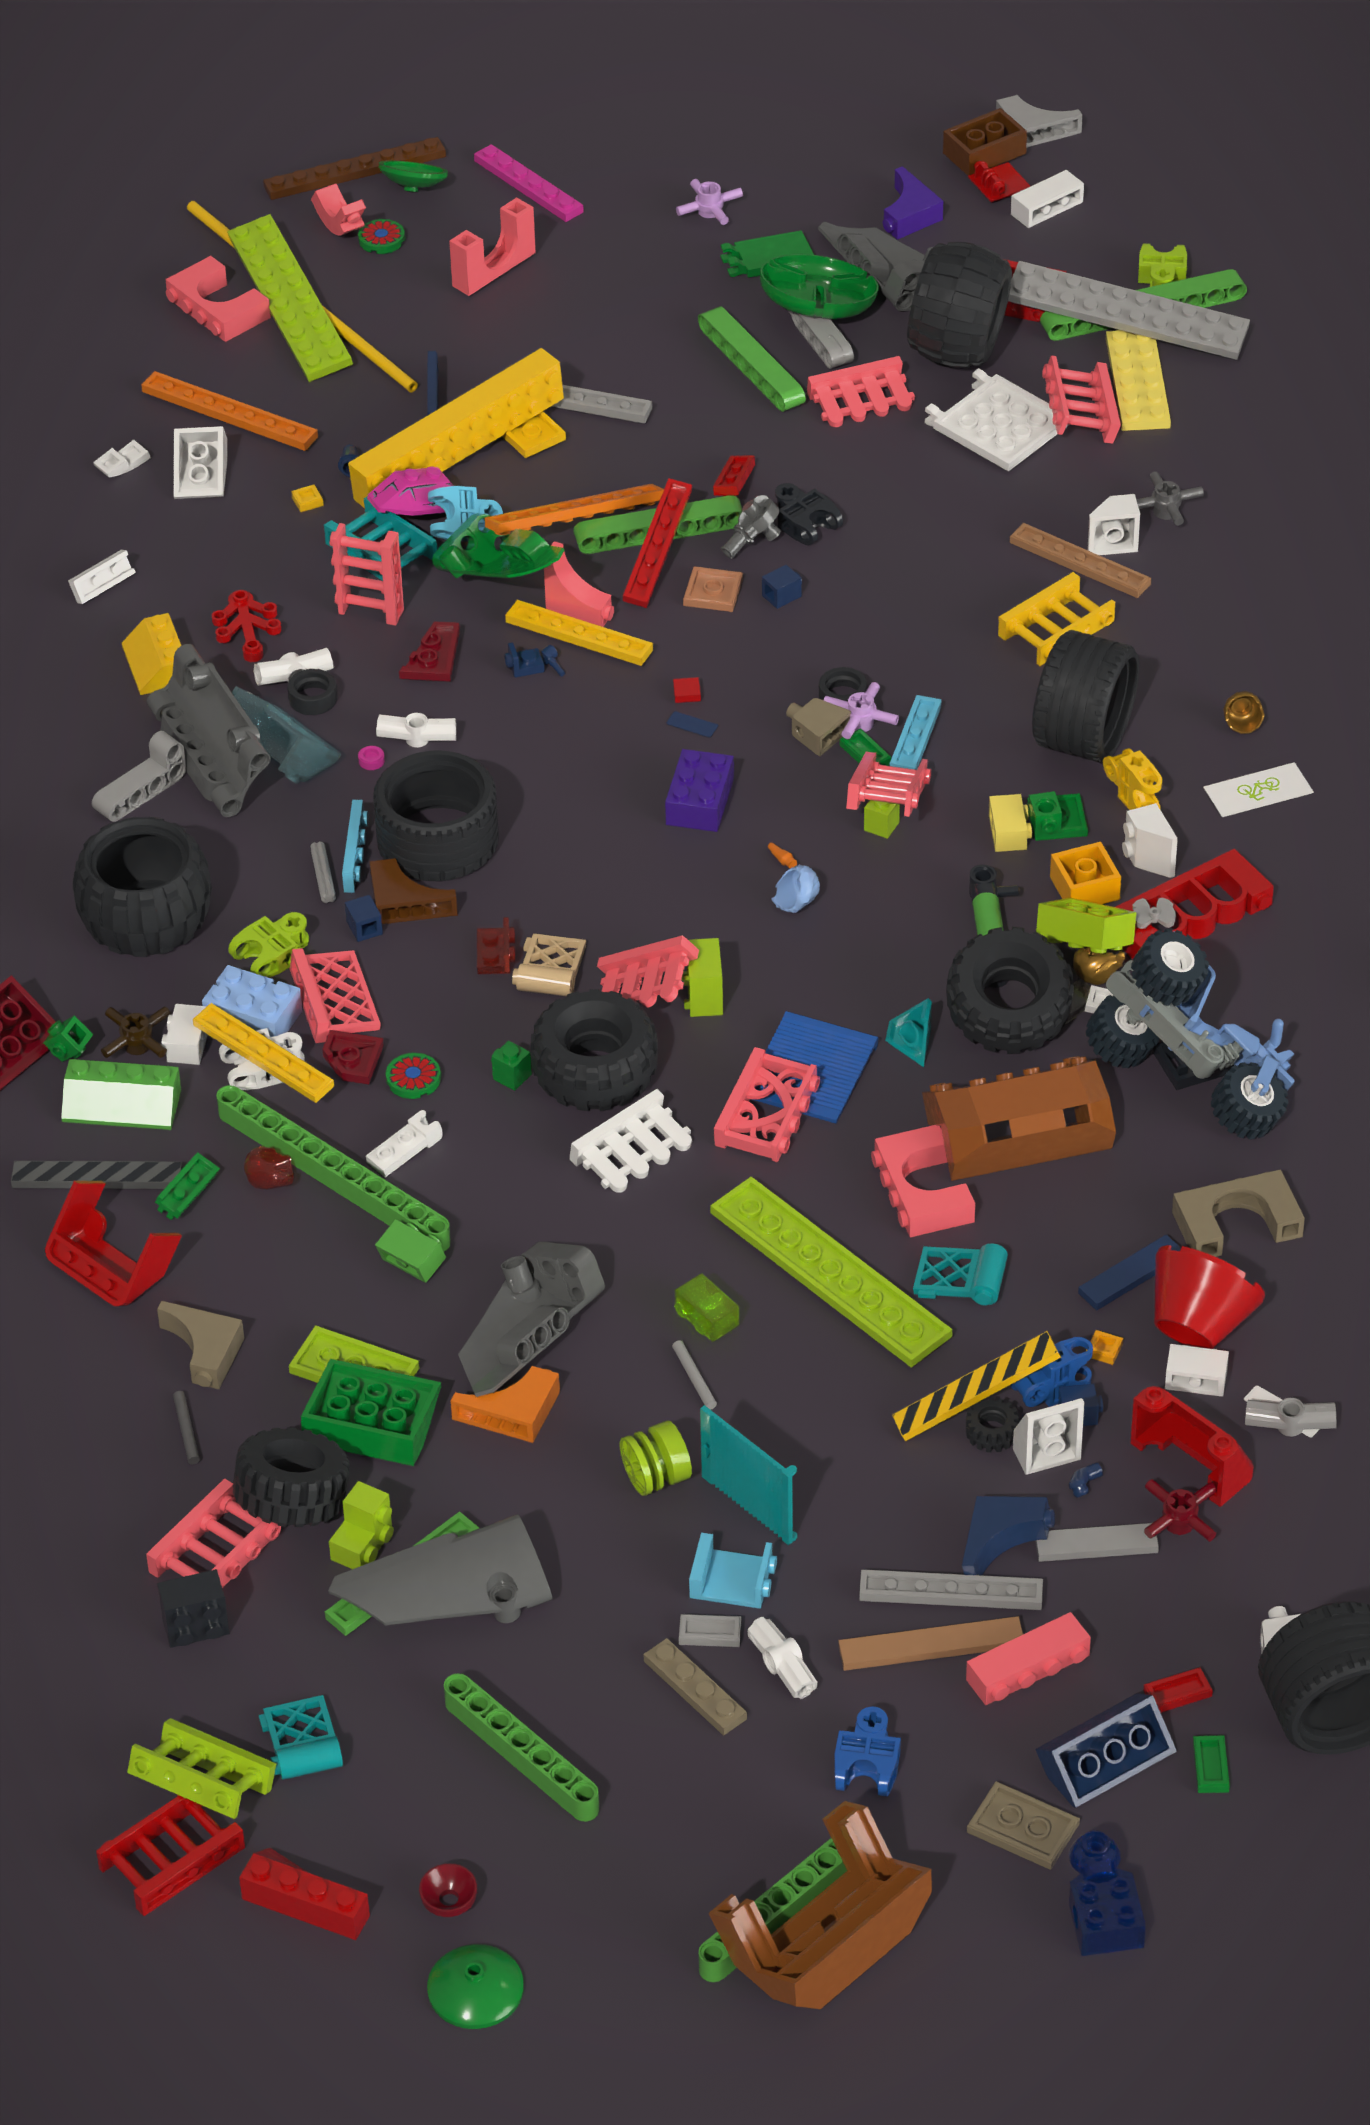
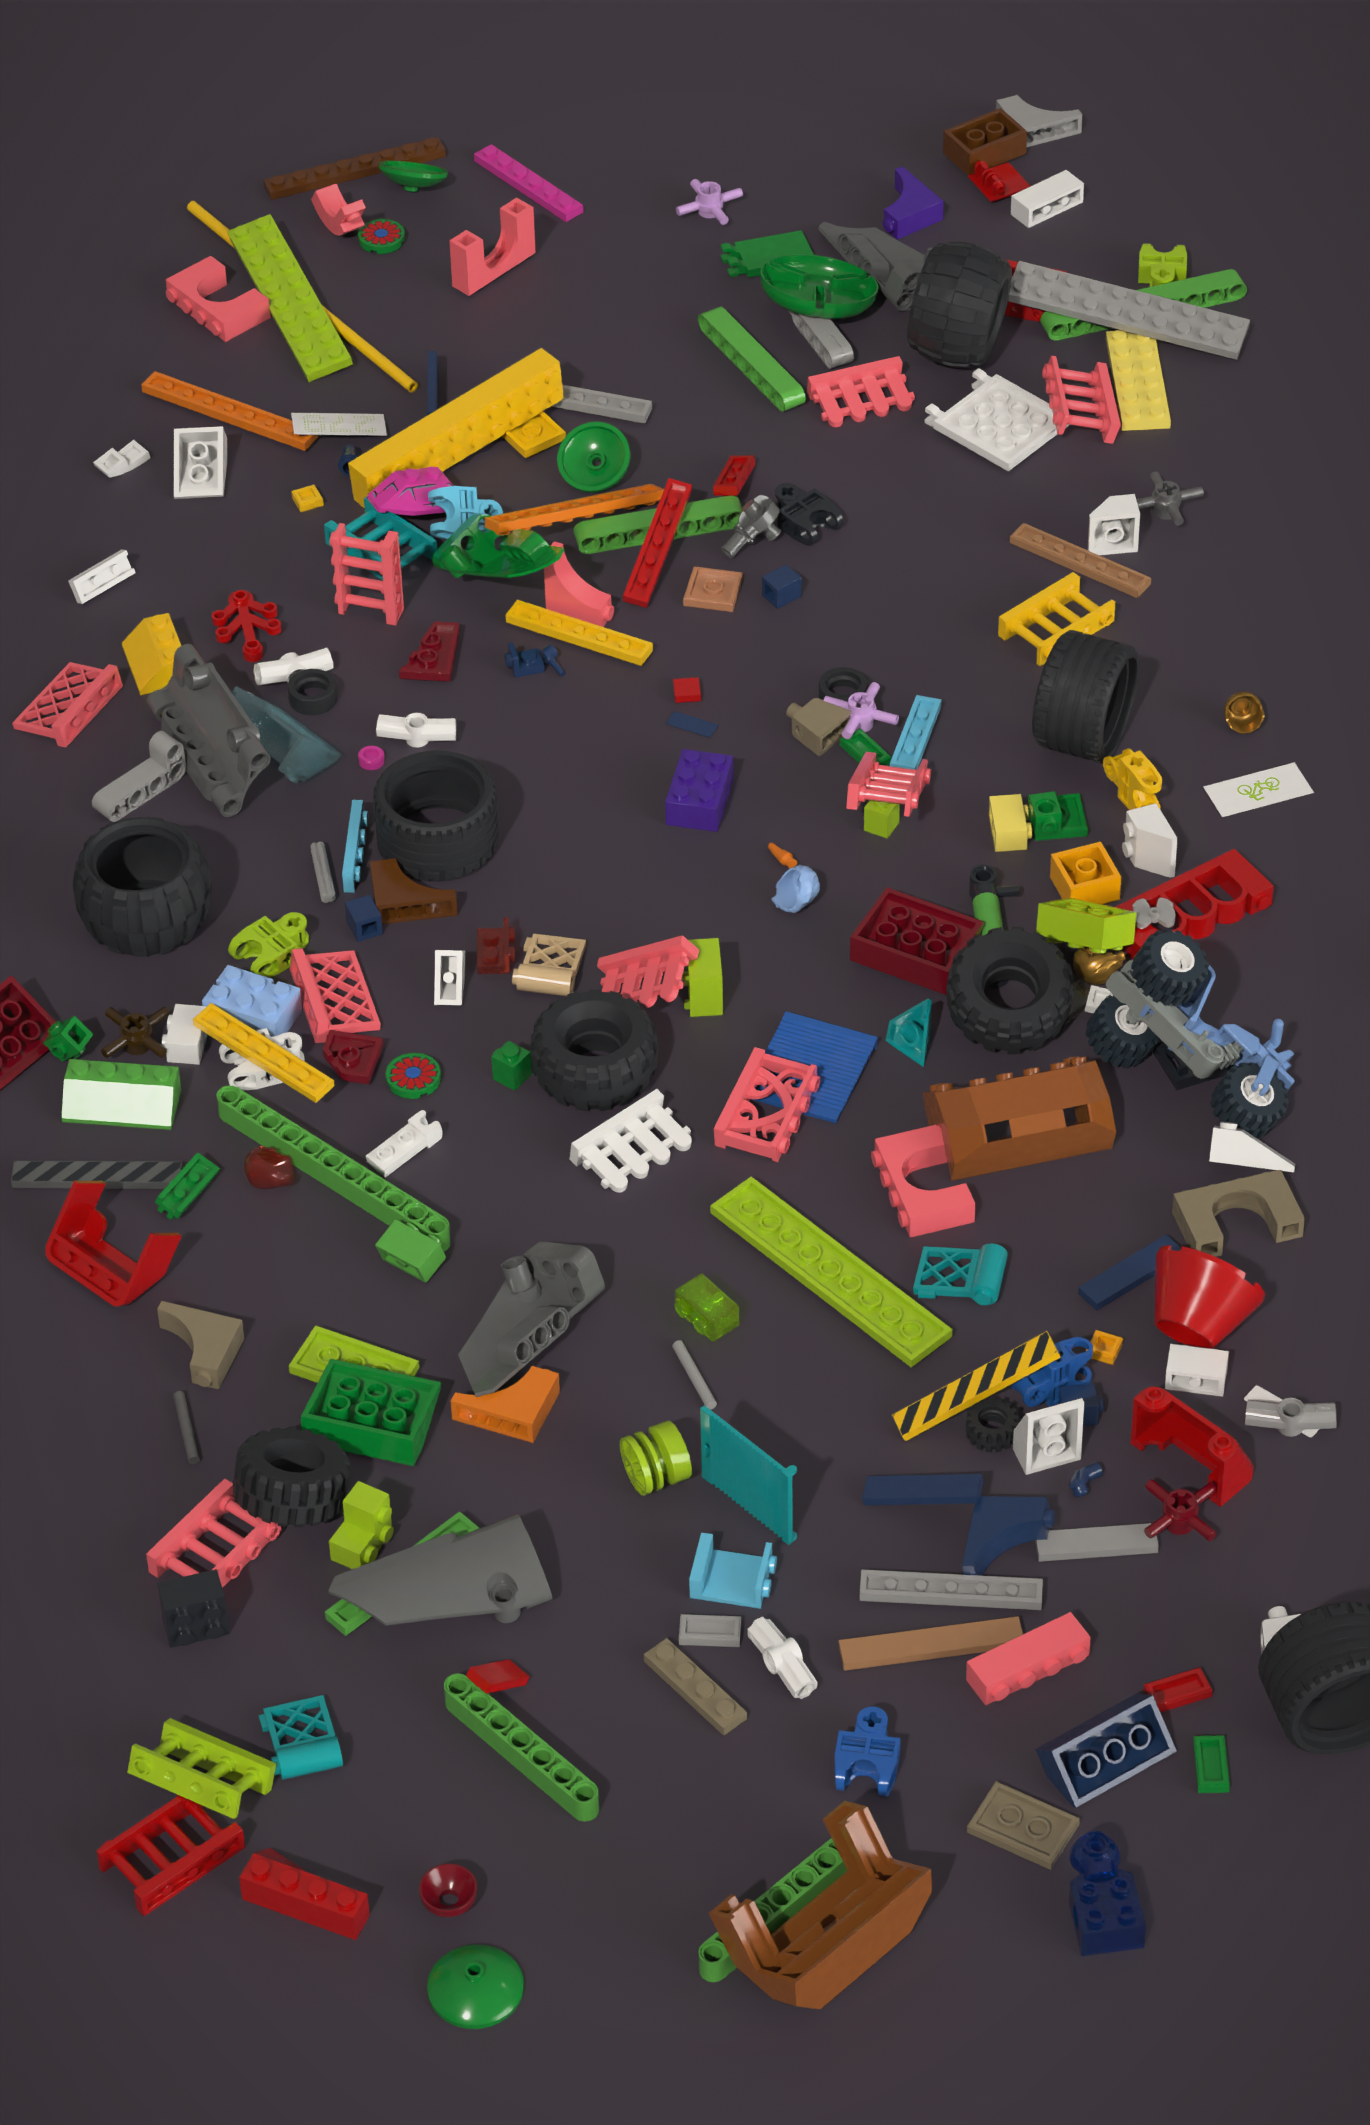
none -> coral fence [12,662,123,748]
none -> white sticker [291,413,387,436]
none -> white slope [434,950,465,1005]
none -> red tile [466,1659,530,1694]
none -> green dish [557,422,631,493]
none -> dark red slope [850,887,984,995]
none -> dark blue tile [862,1474,984,1505]
none -> white slope [1209,1122,1296,1172]

